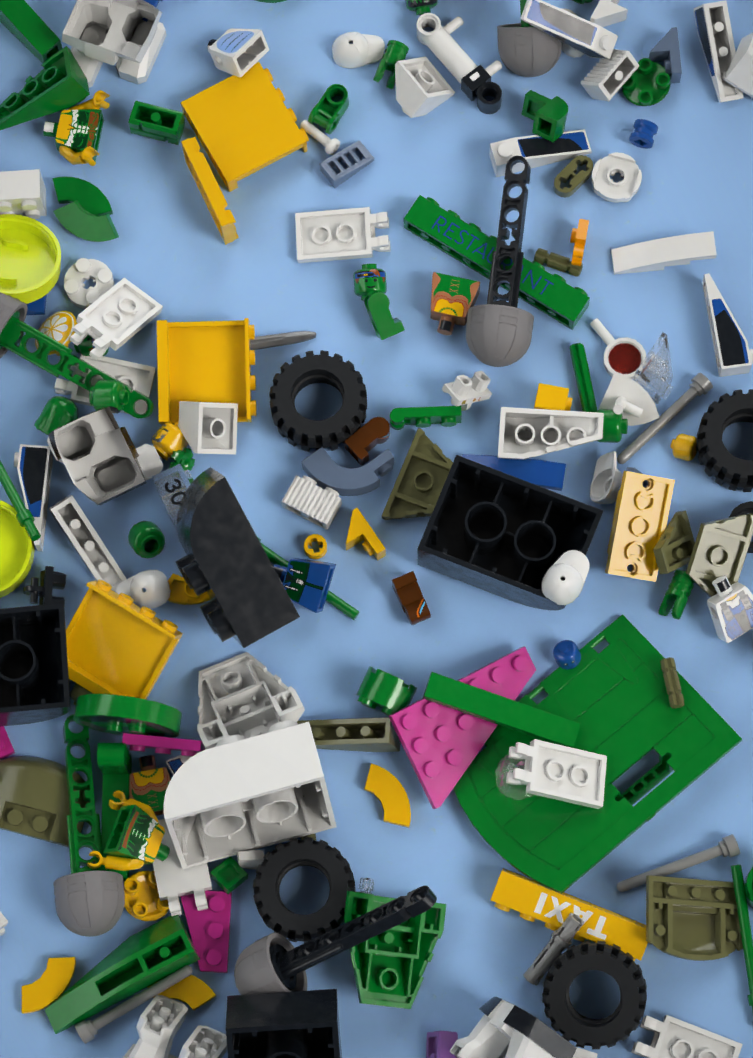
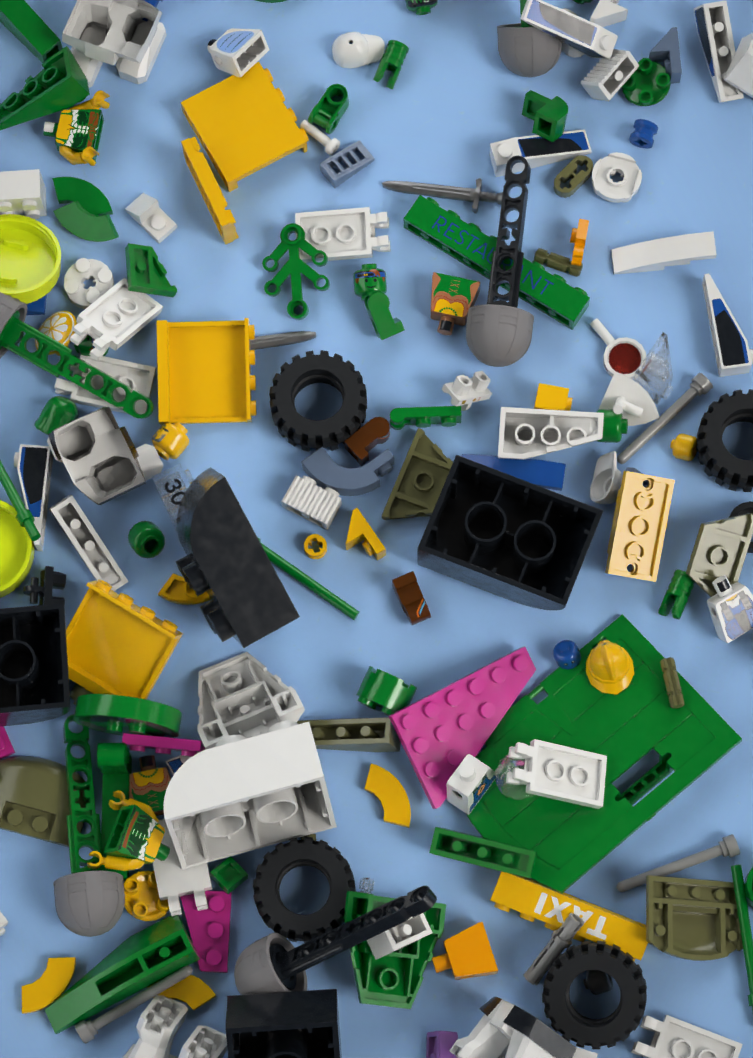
green head [89,380,129,413] -> none
white cap [115,570,171,609] -> none
green brick [128,101,185,145] -> none
green plant [168,447,195,478] -> none
white slope [178,401,238,455] -> none
white tile [237,850,264,869] -> none
blue torso [273,558,336,613] -> none
white slope [395,56,455,118] -> none
white piece [416,13,502,114] -> none
green tile [423,672,580,748] -> none
white cap [541,550,590,605] -> none
green axle [569,343,597,412] -> none
olive wing [653,510,695,574] -> none
none -> white slope [125,193,177,244]
none -> green wing [125,243,177,297]
none -> green plant [262,223,330,320]
none -> white brick [367,913,432,960]
none -> flat silver sword [382,178,503,213]
none -> green slope [429,827,537,878]
none -> light orange torso [432,922,498,980]
none -> white torso [446,754,498,815]
none -> dark grey piece [584,970,613,995]
none -> yellow piece [586,640,634,695]

